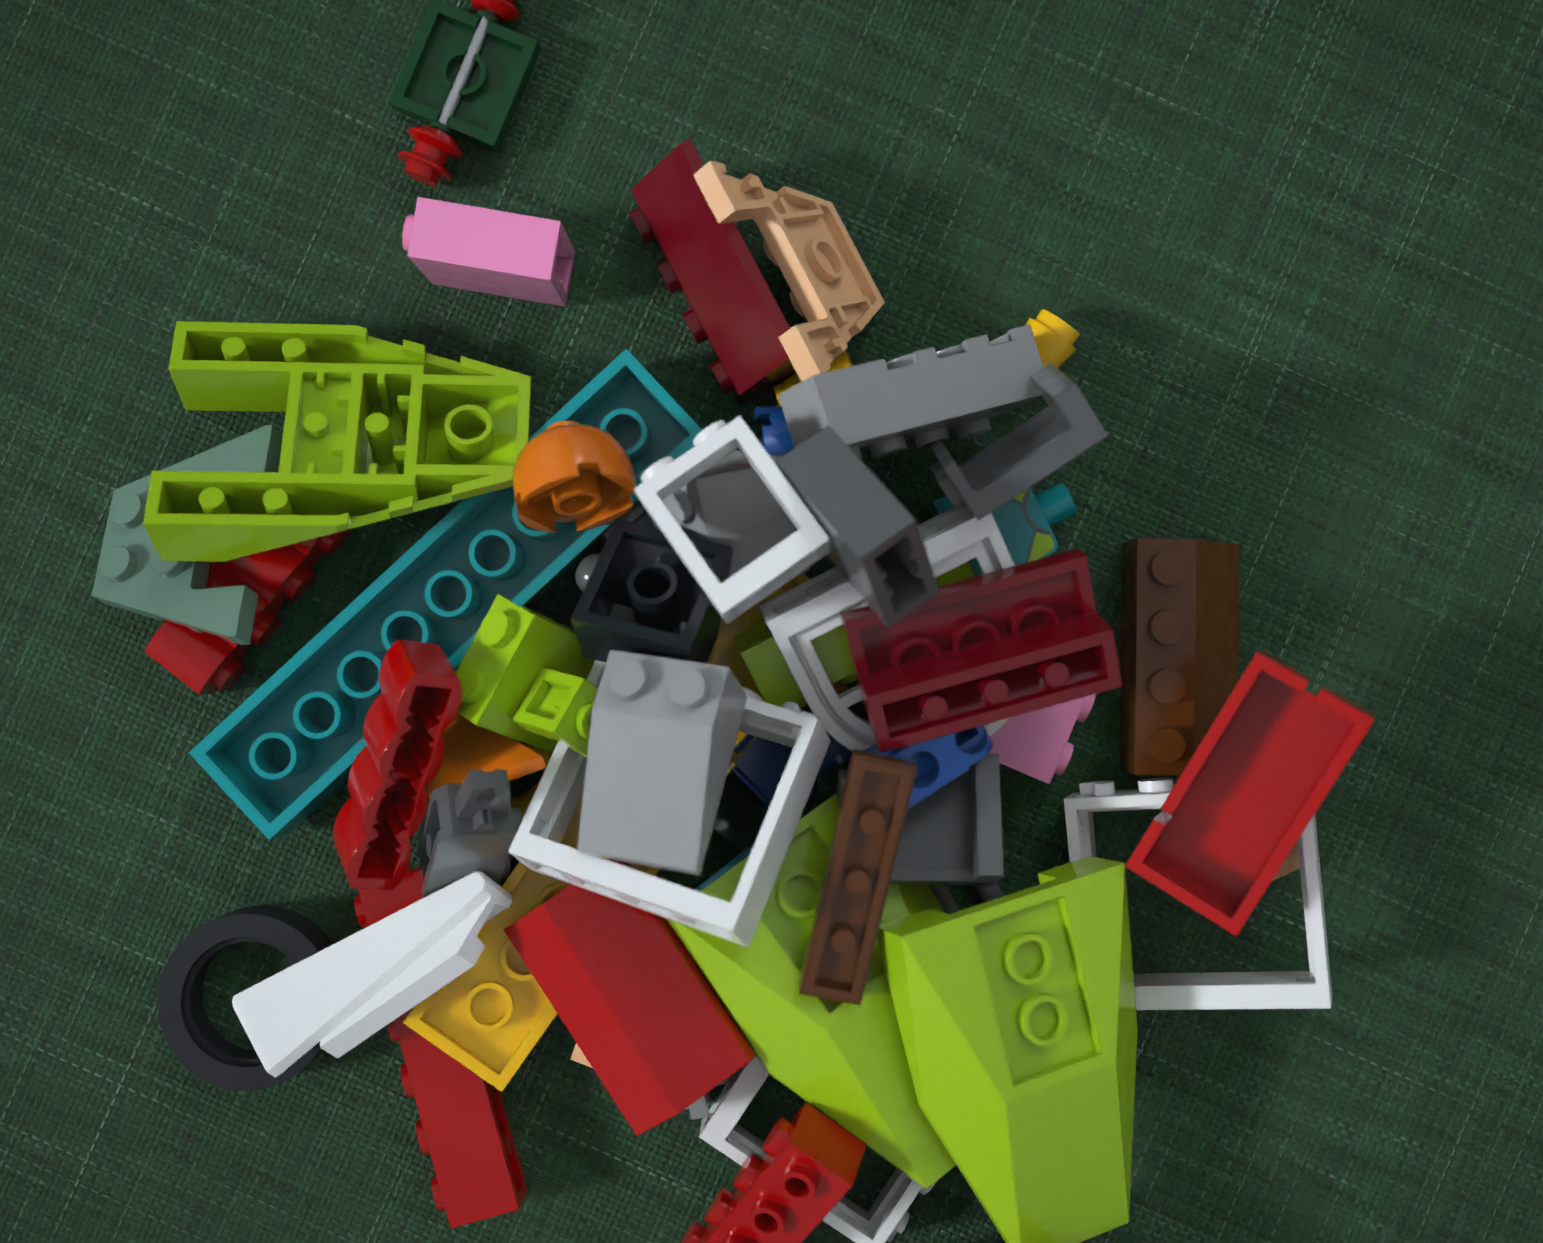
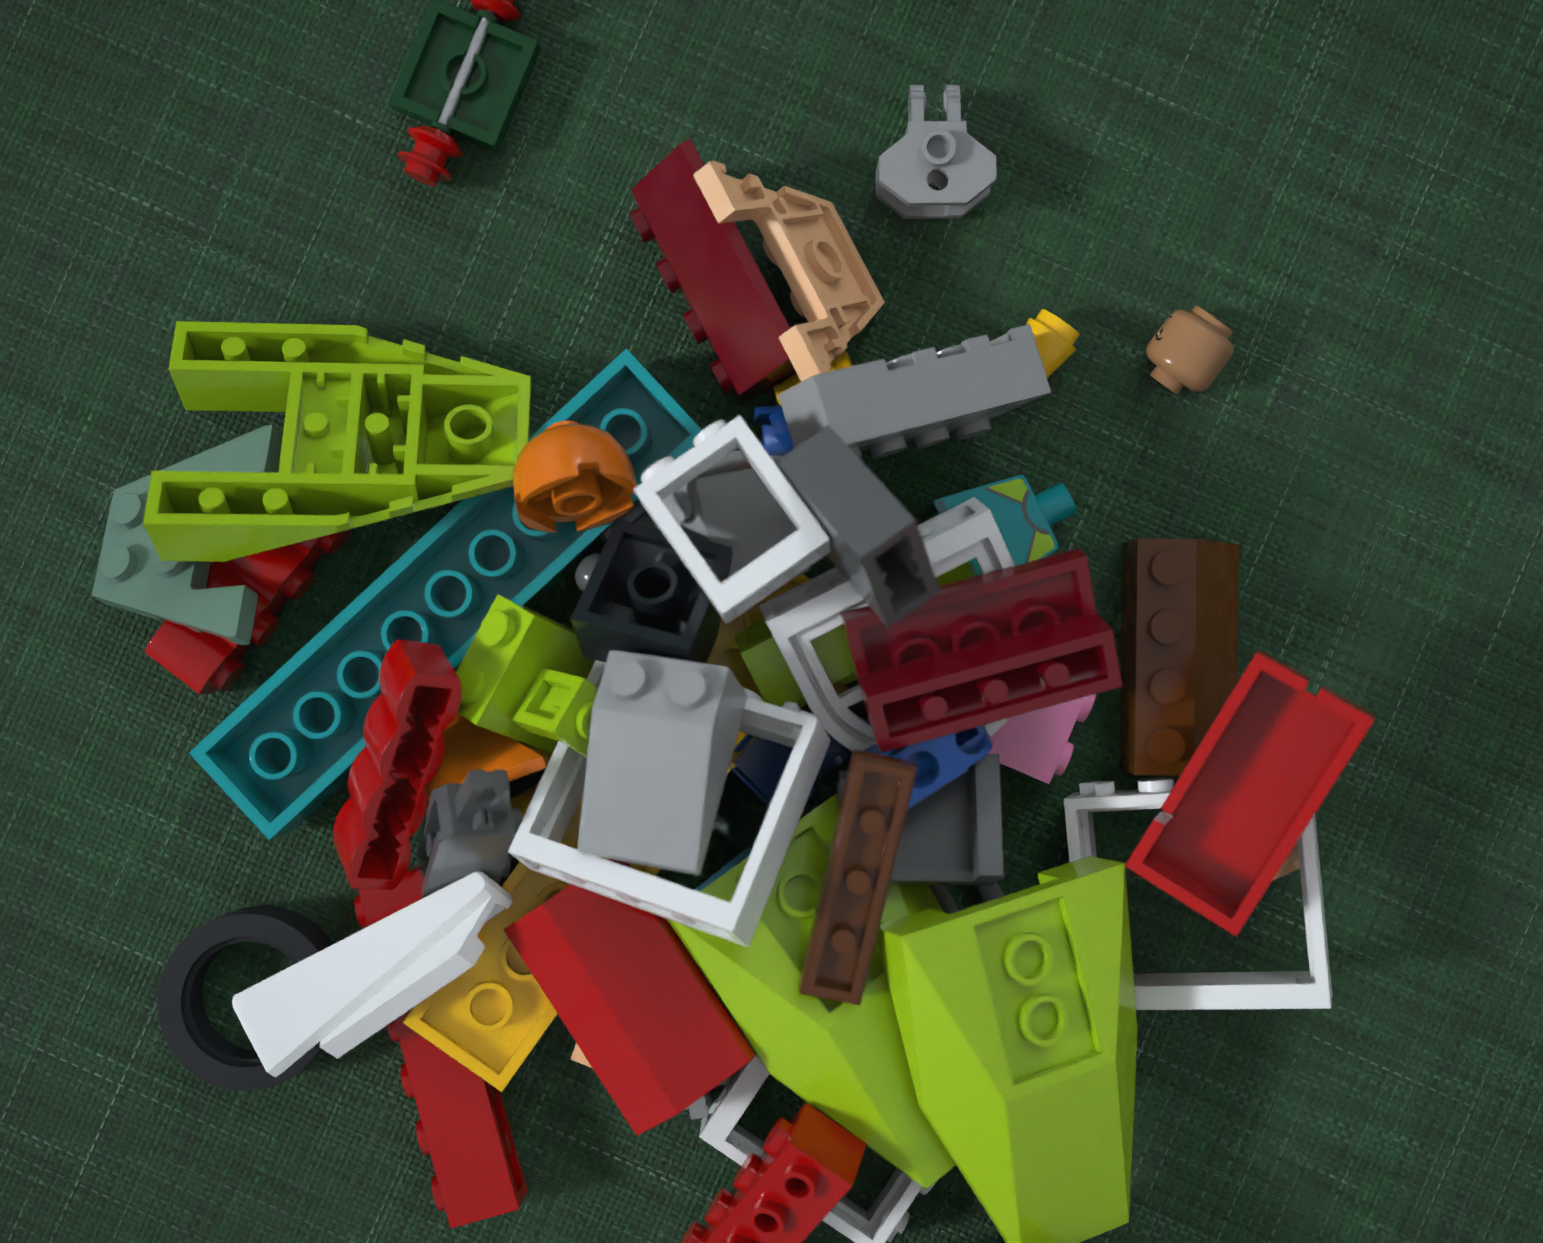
bright pink brick [402,197,575,307] -> none
dark grey panel [929,363,1108,521] -> none
none -> light grey hinge [875,85,997,219]
none -> medium nougat head [1146,305,1234,395]

